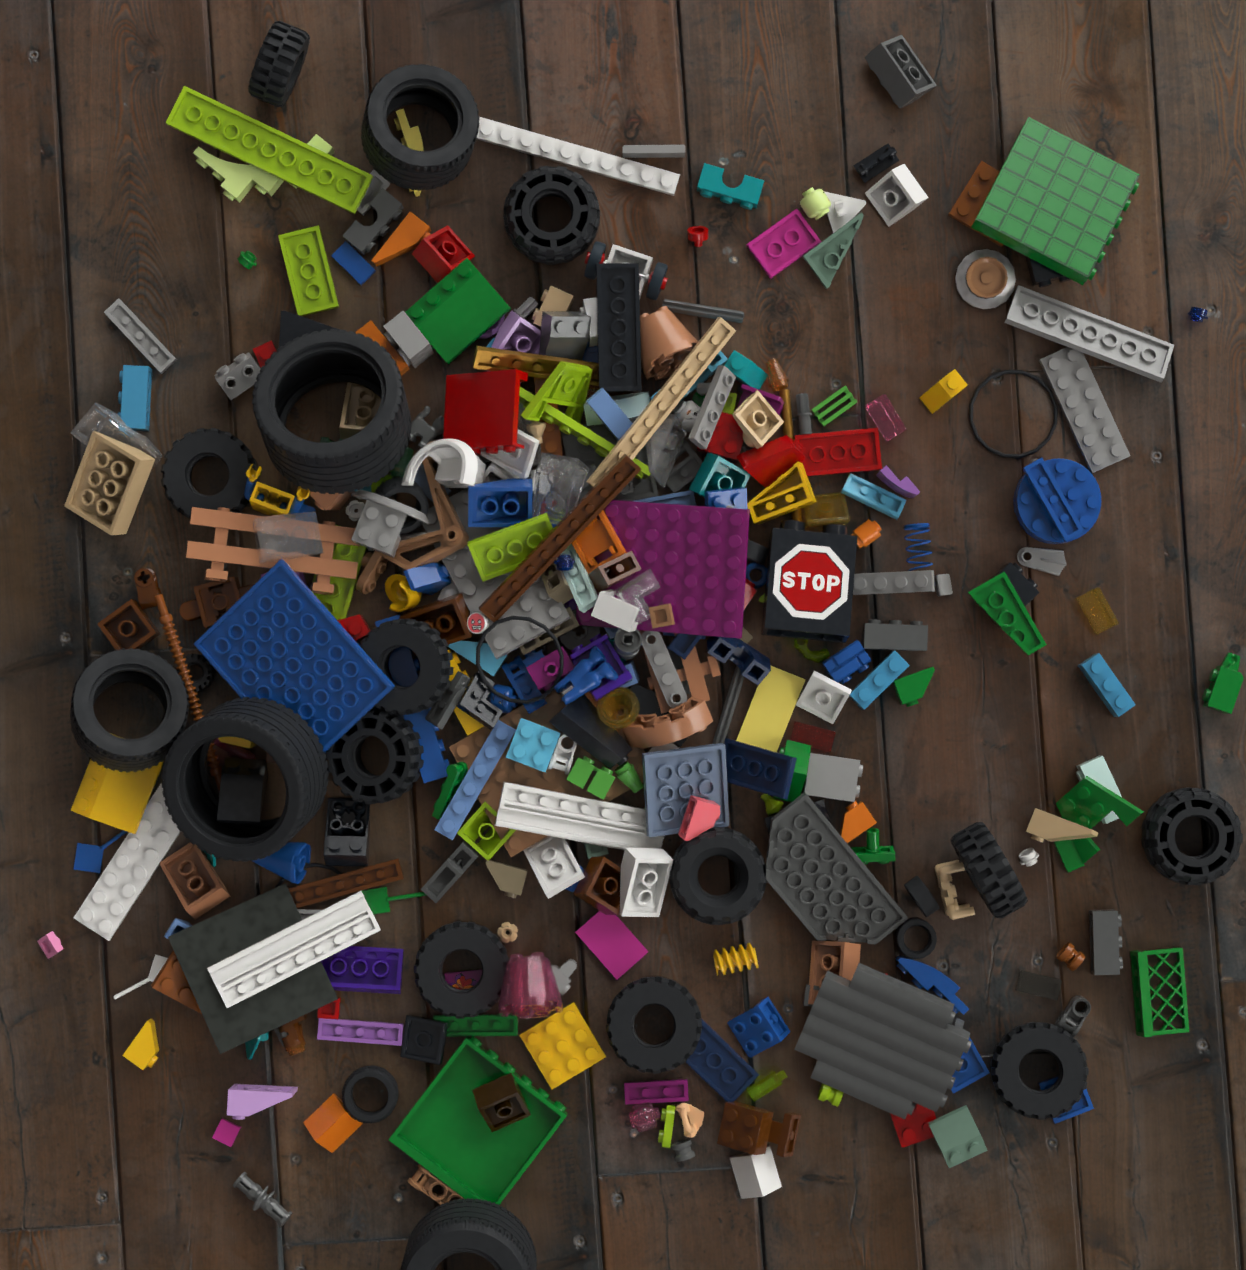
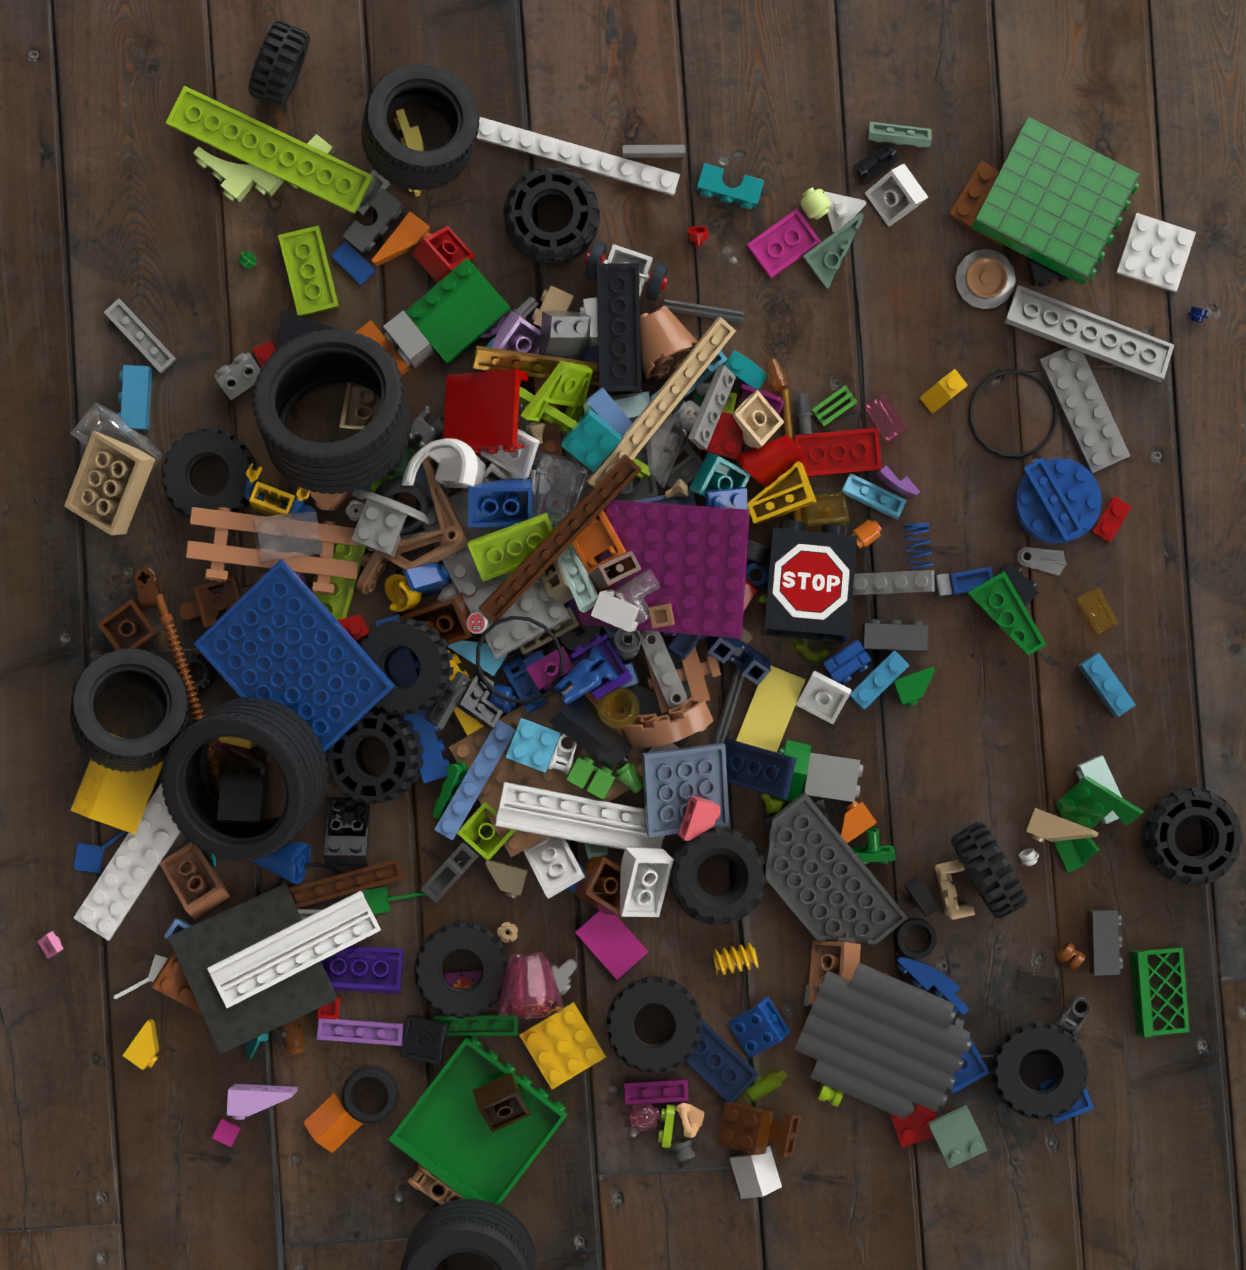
dark grey piece [232,1172,293,1228] -> none
clear blue plate [554,555,575,571] -> none
clear red plate [790,721,836,752] -> none
dark grey slope [864,35,937,109] -> none
green hinge [1202,653,1244,714] -> none
none -> teal brick [561,408,622,472]
none -> tan rock [665,479,689,499]
none -> sand green plate [868,122,932,147]
none -> blue tile [950,567,993,595]
none -> red plate [1091,496,1132,543]
none -> white plate [1116,213,1196,292]

